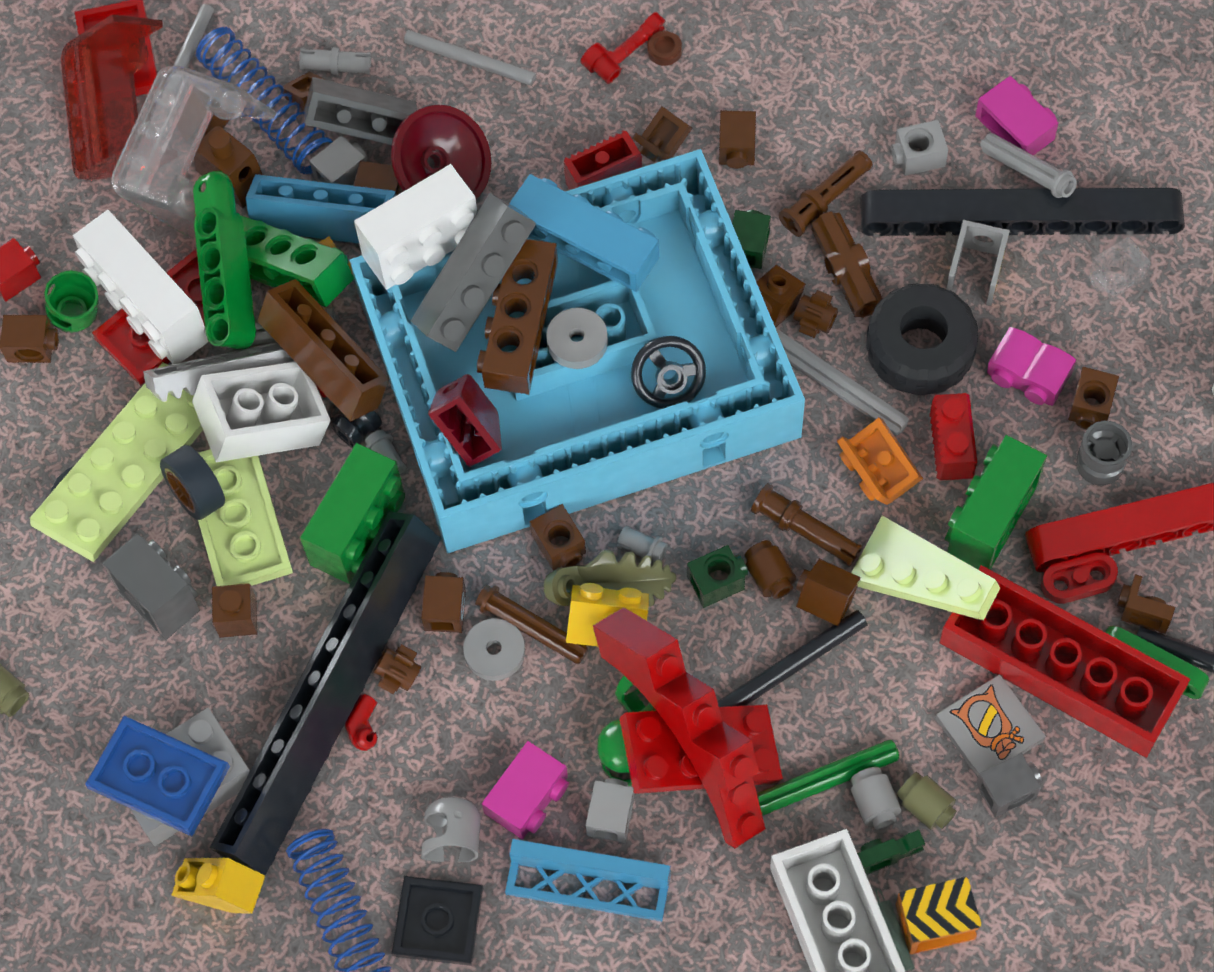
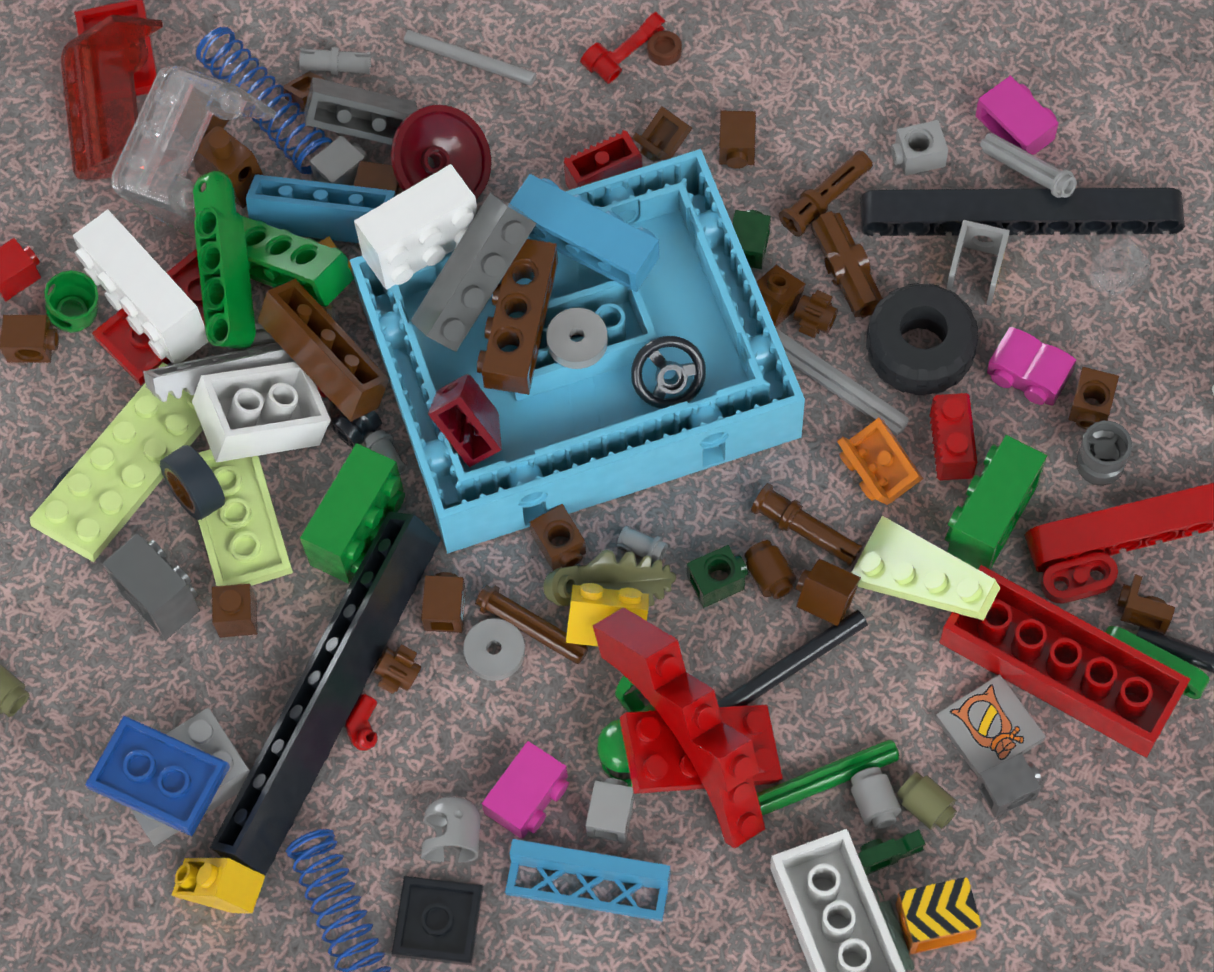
light grey bar [162,4,214,96] -> none

